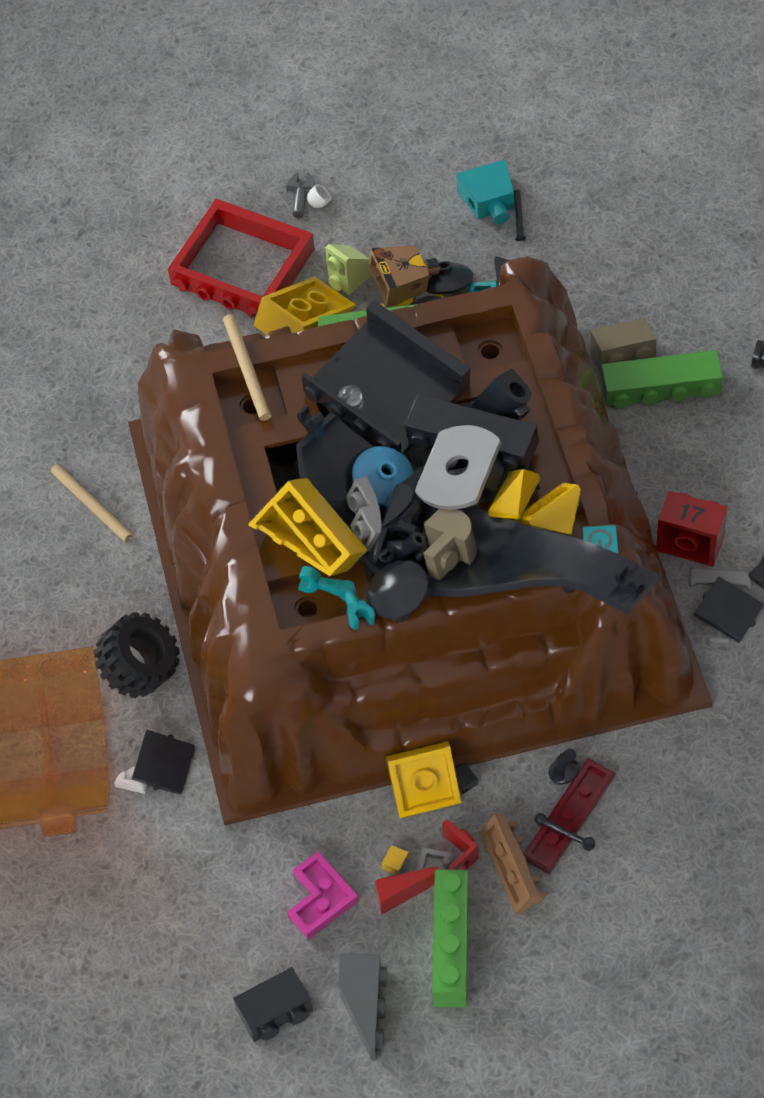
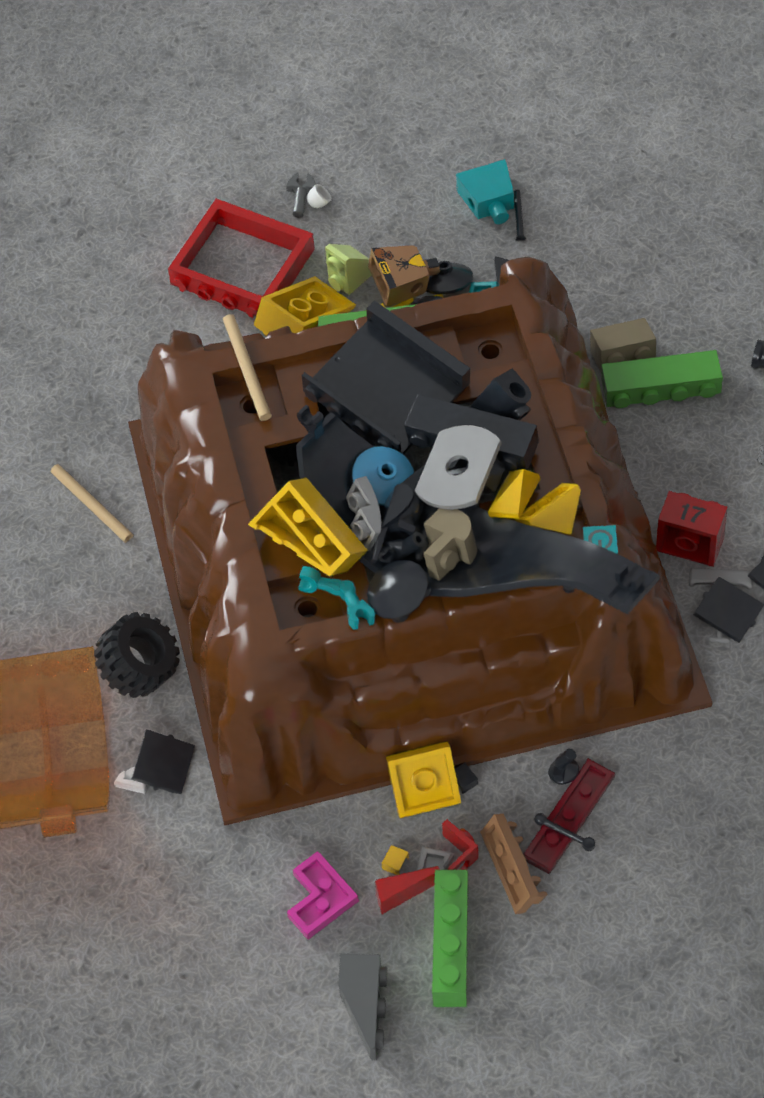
black brick [233,967,313,1042] -> none
clear hinge [338,385,363,410] -> none

